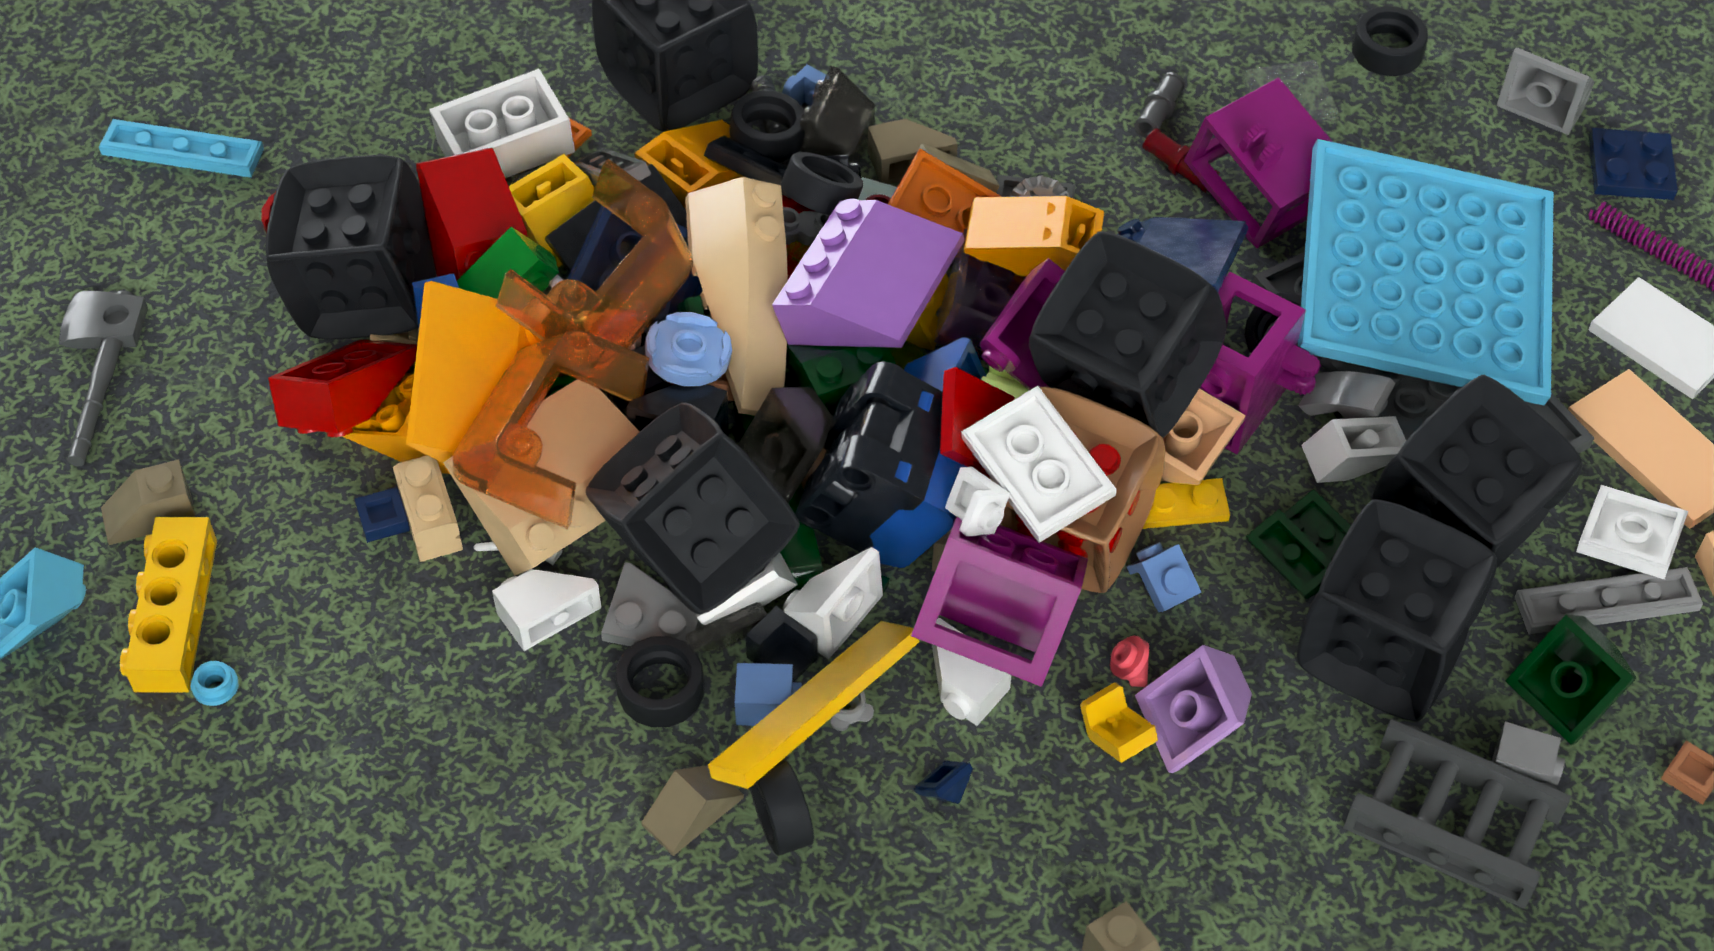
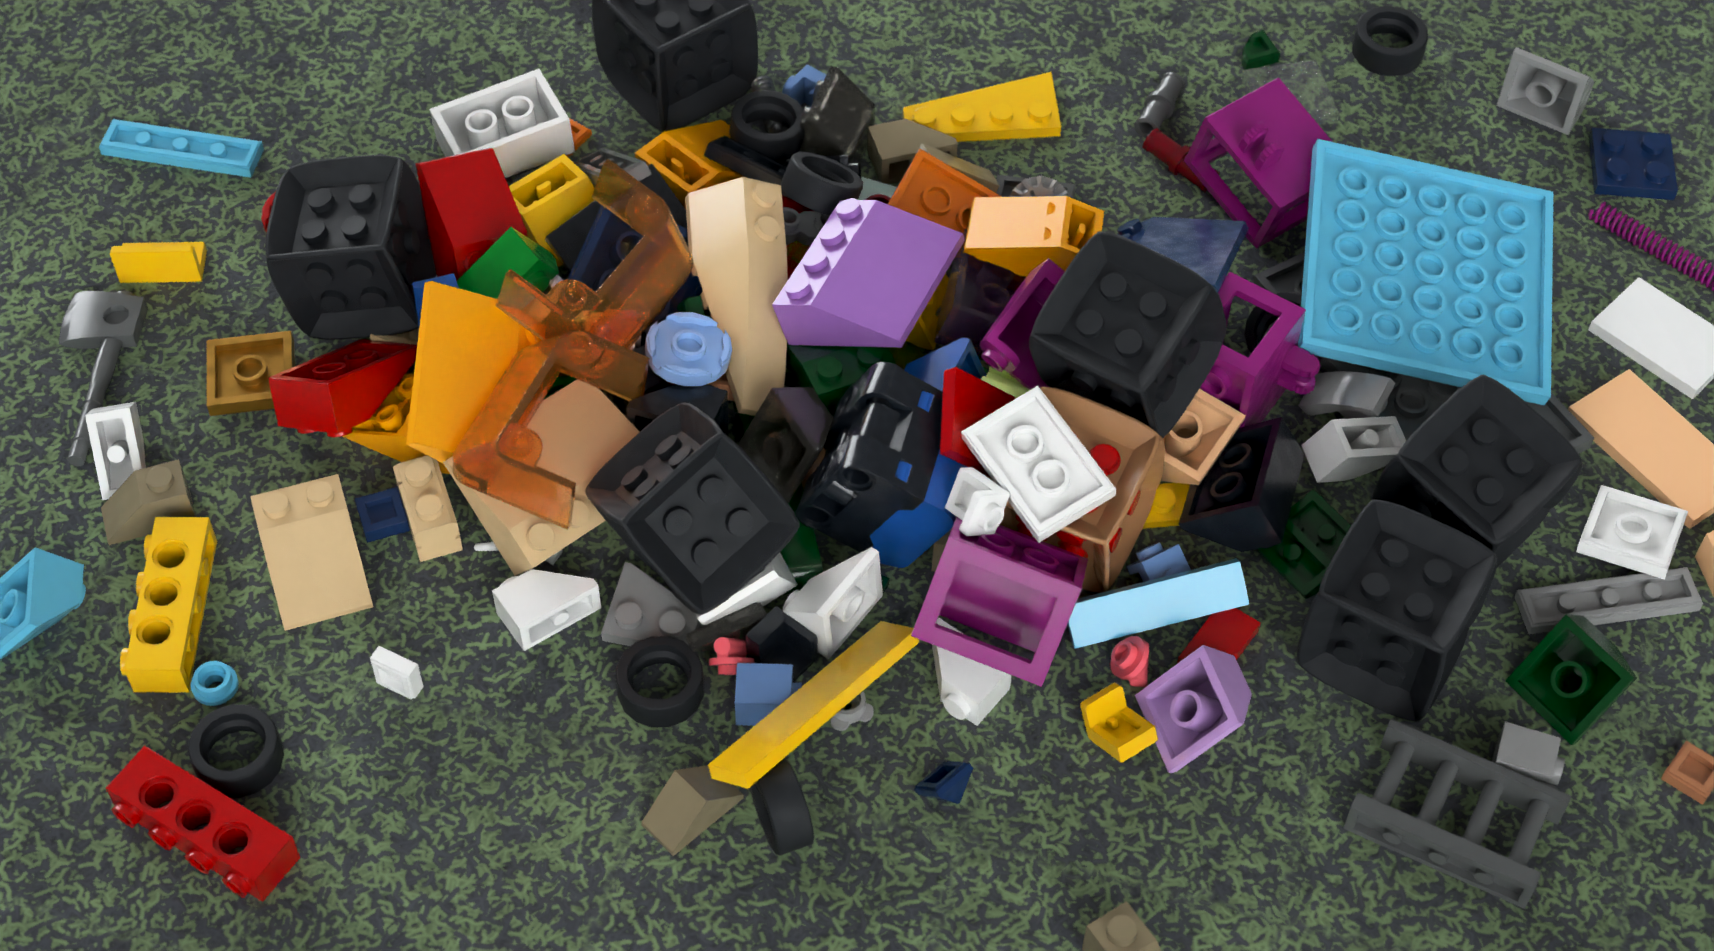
none -> white slope [85,402,146,500]
none -> red brick [106,745,300,902]
none -> yellow panel [110,242,207,283]
none -> black tyre [188,704,284,798]
none -> pearl gold plate [207,331,295,416]
none -> tan slope [250,474,373,631]
none -> white tile [370,646,424,700]
none -> coral plate [709,637,754,675]
none -> yellow wing [903,72,1061,142]
none -> tile [1067,558,1249,649]
none -> red tile [1177,608,1261,663]
none -> black slope [1179,417,1304,552]
none -> dark green tile [1241,29,1280,72]

